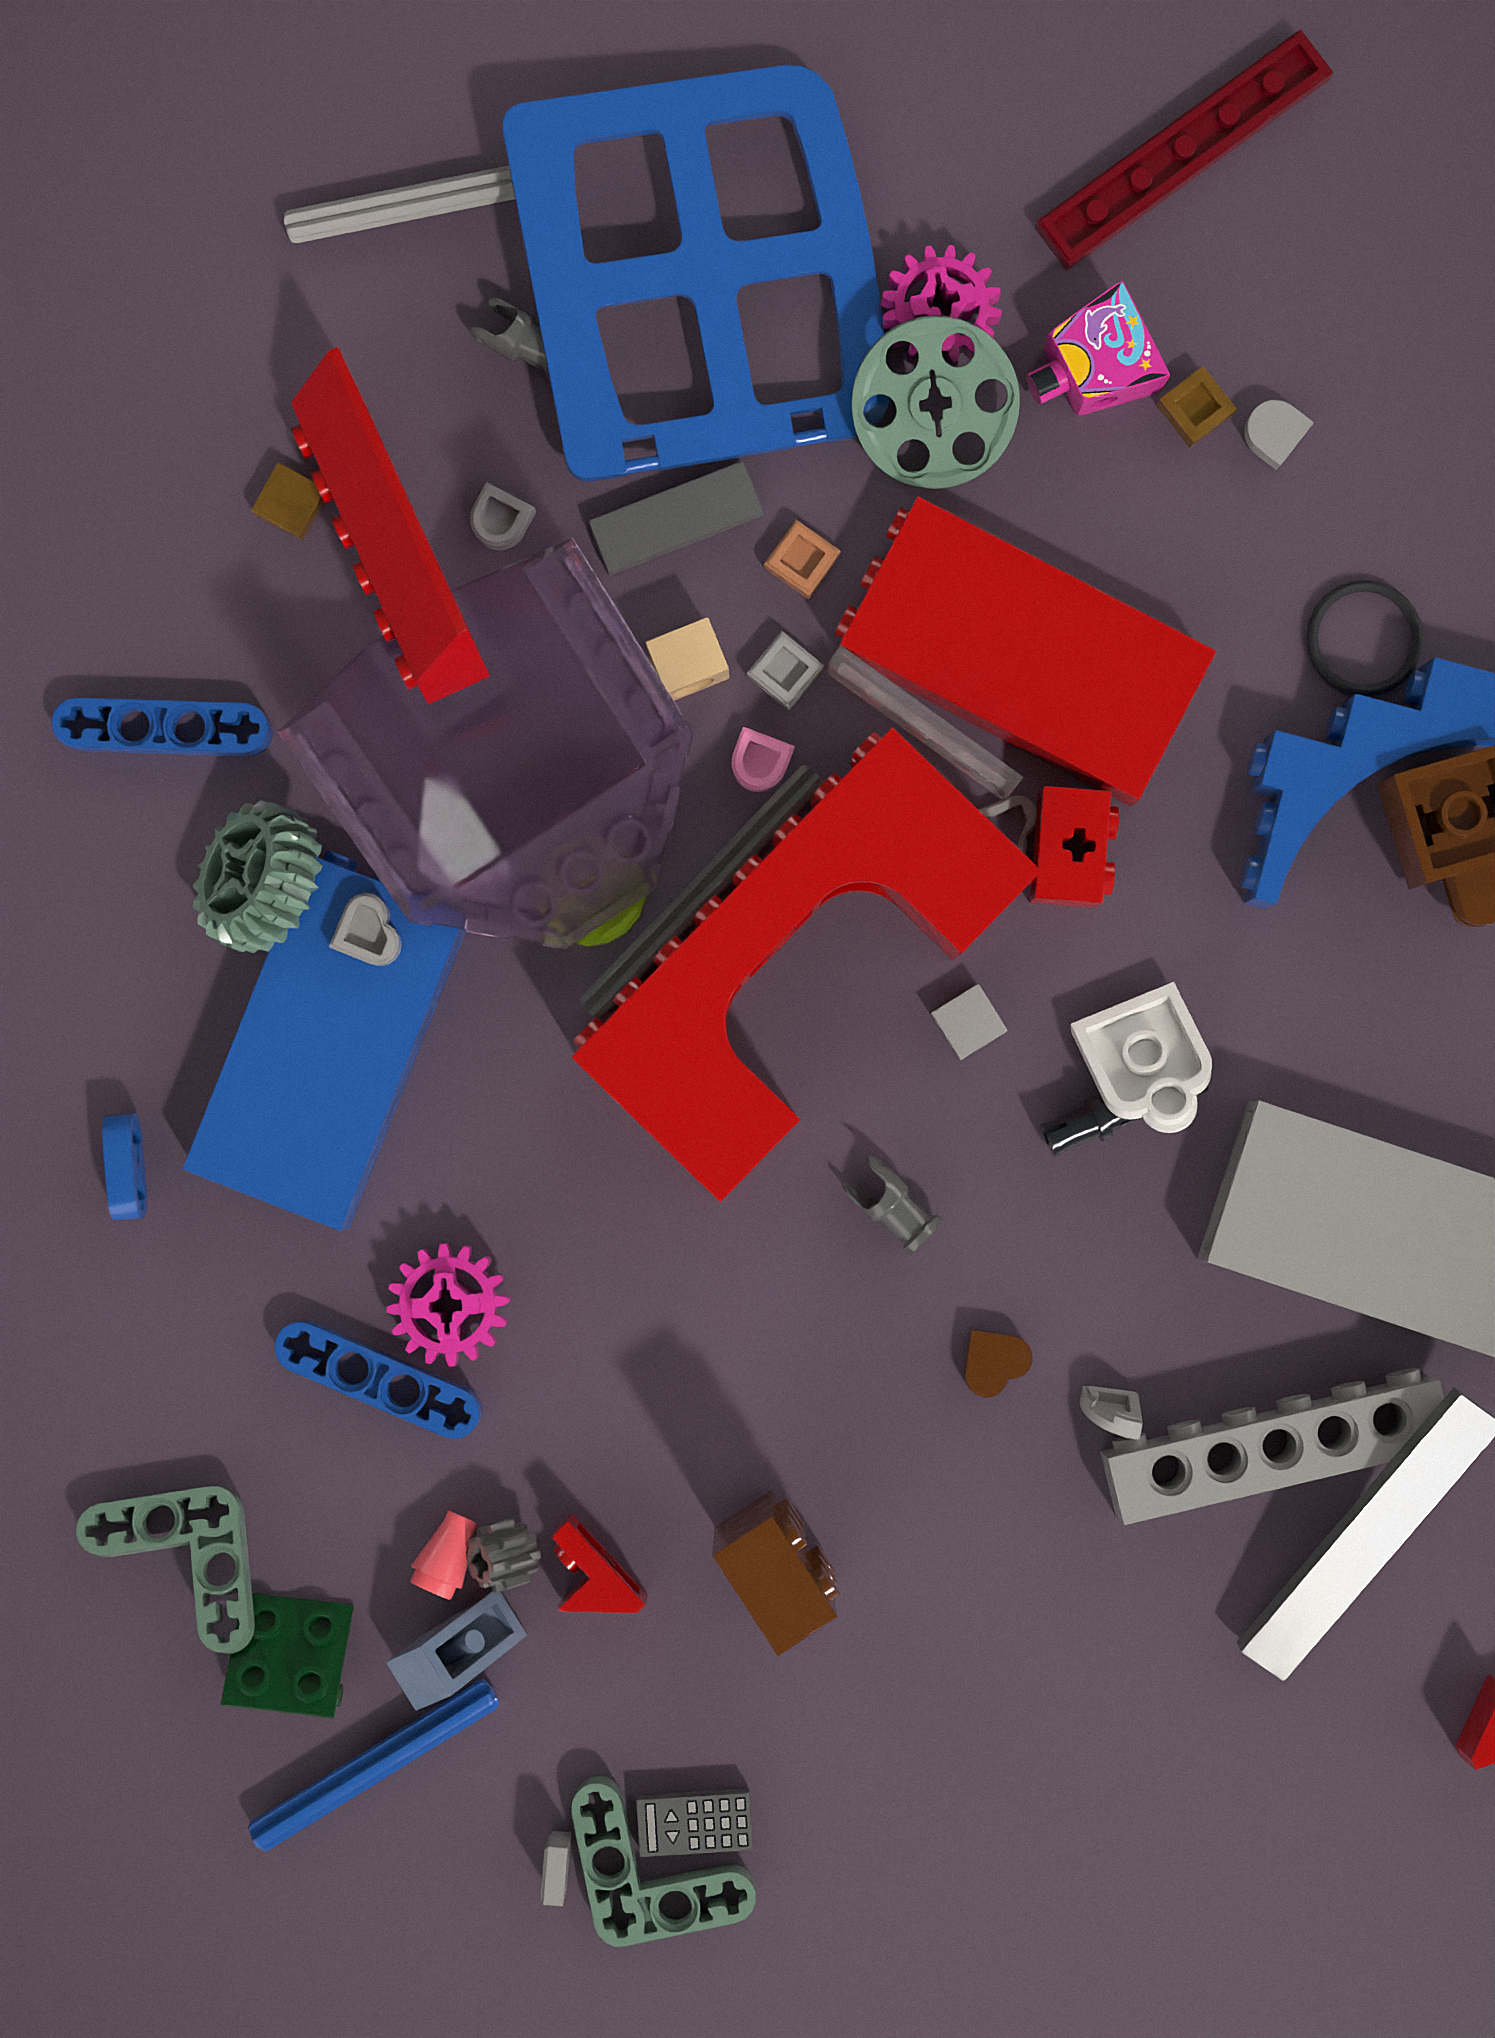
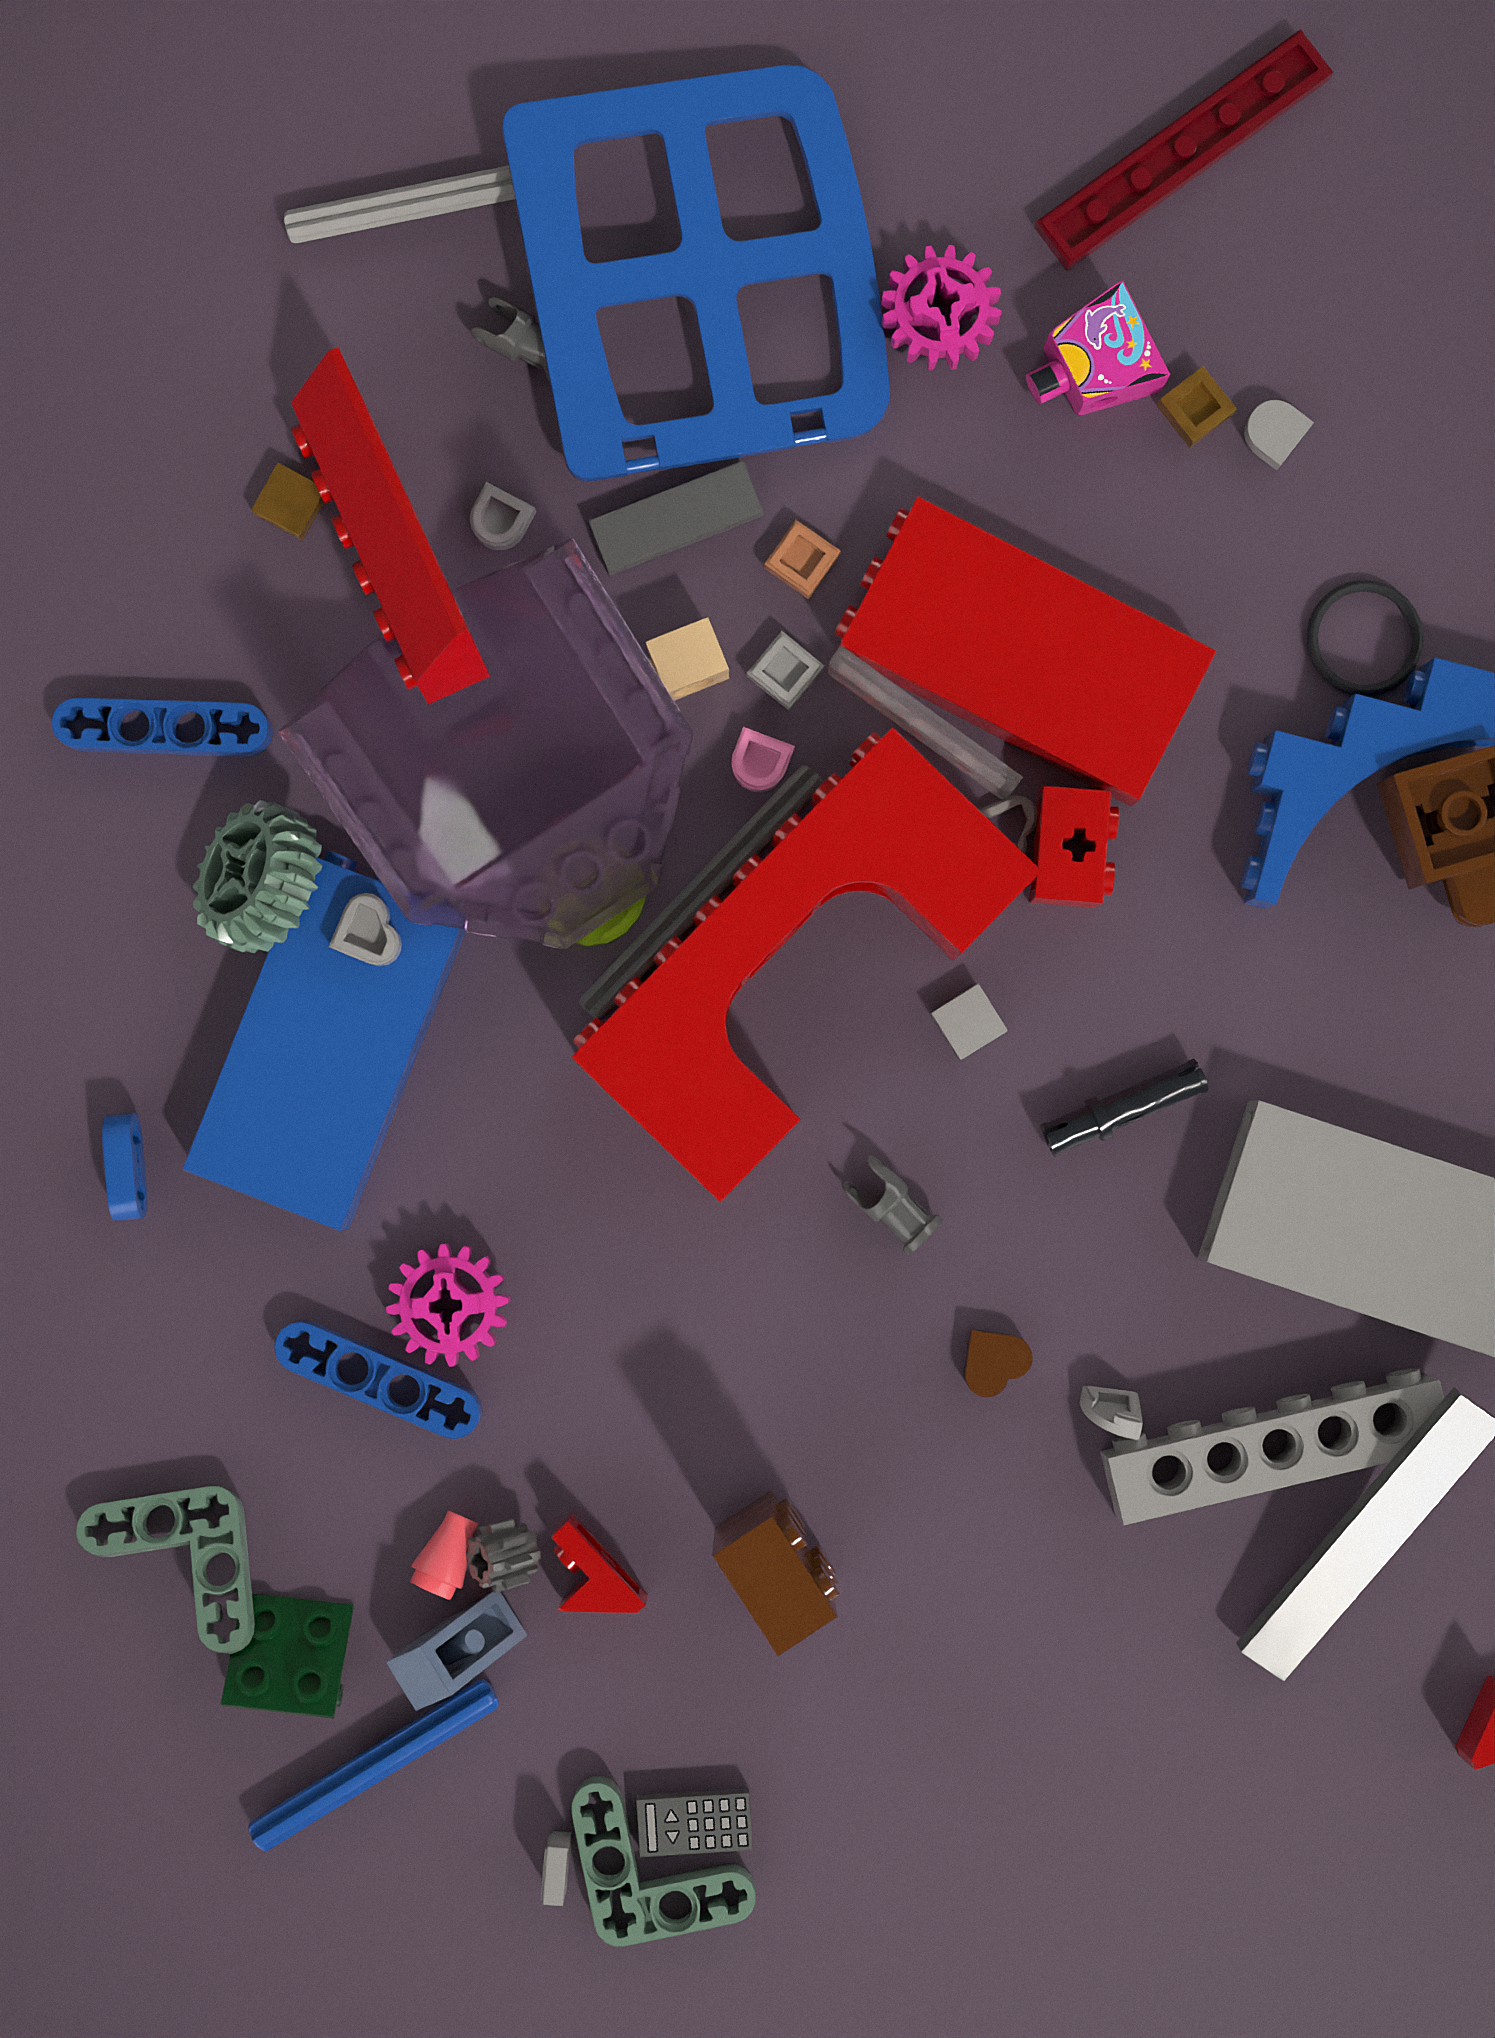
sand green wedge [852,315,1020,489] -> none
white plate [1071,982,1212,1133] -> none

